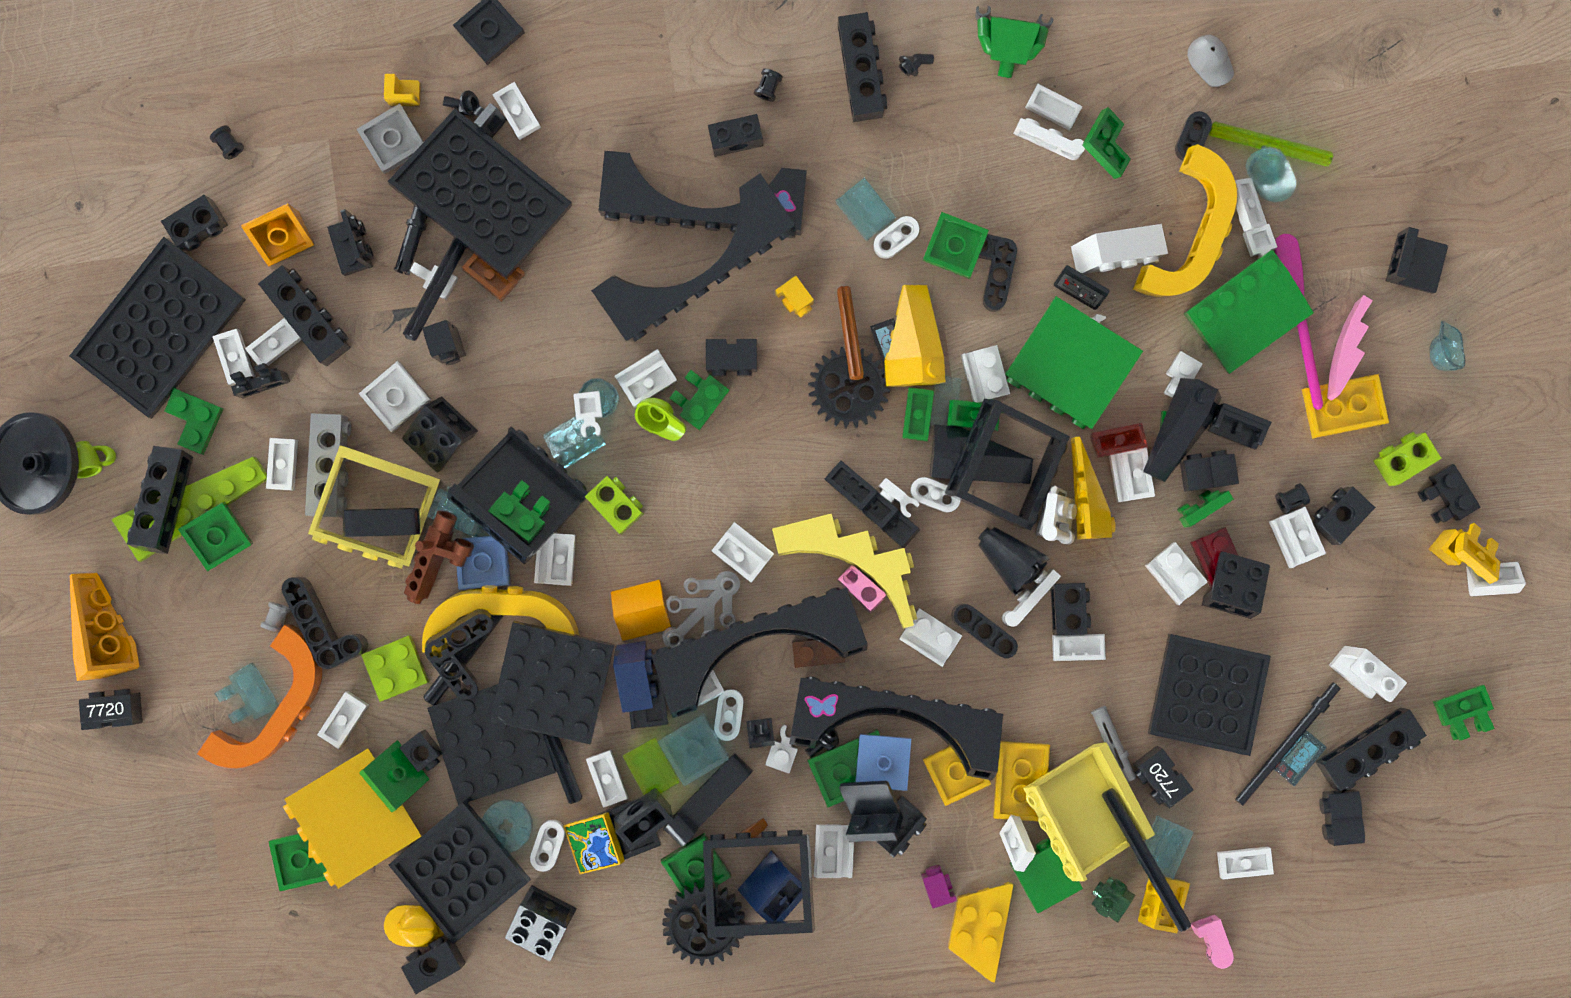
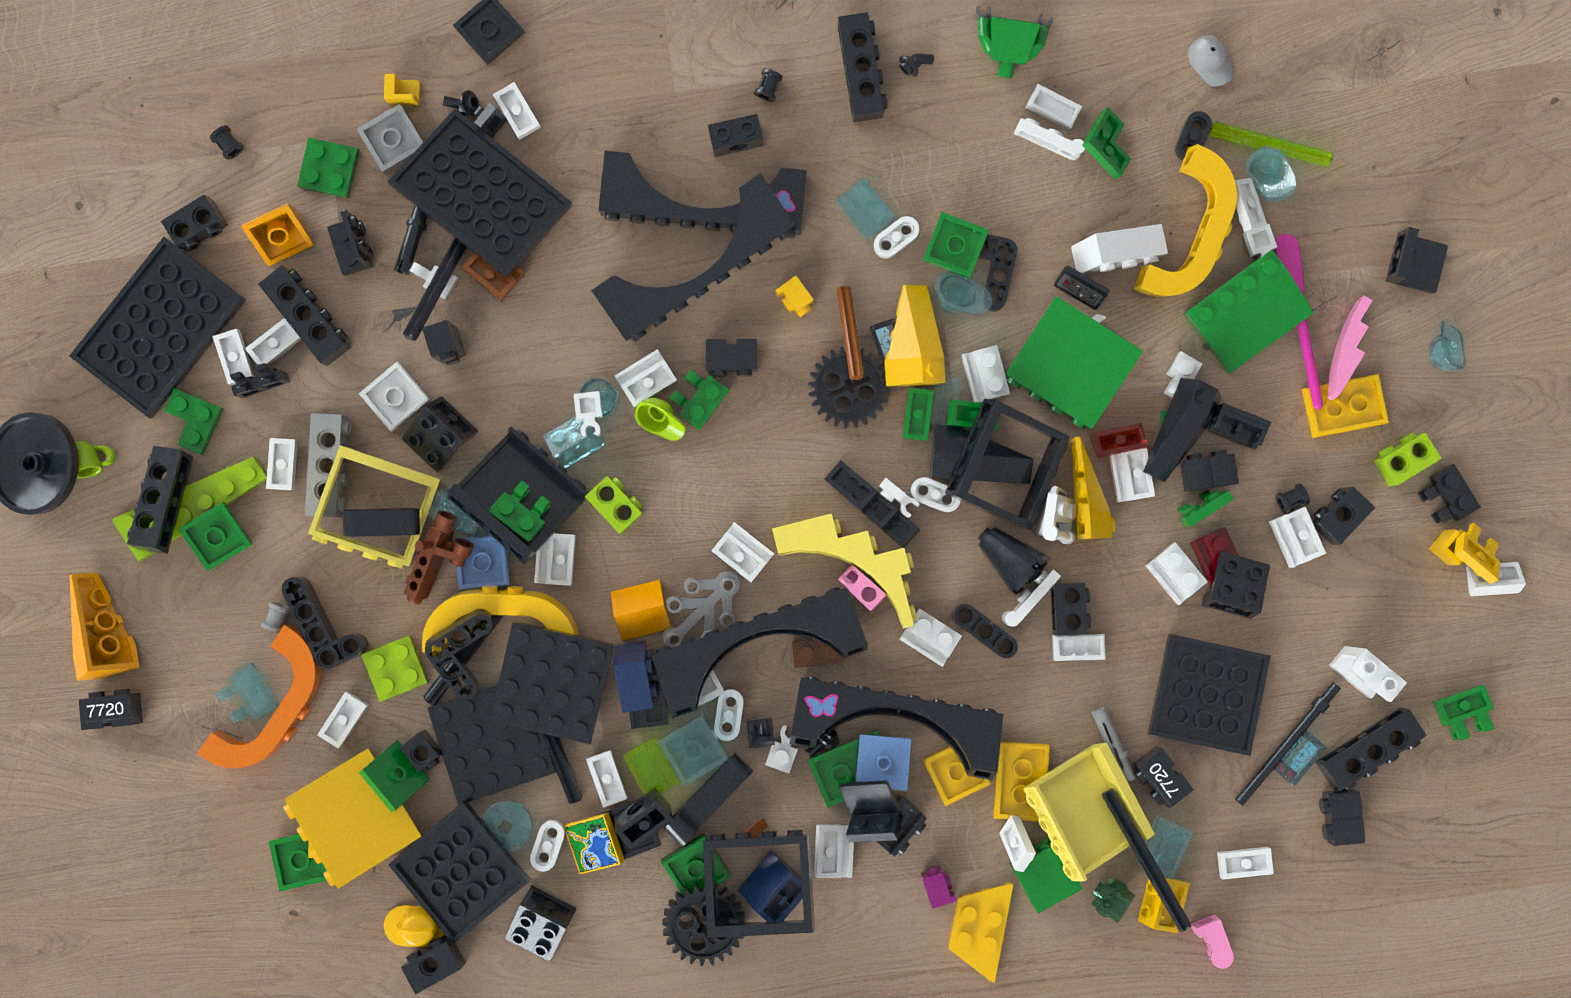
none -> green plate [297,137,360,199]
none -> clear light blue piece [935,271,992,315]

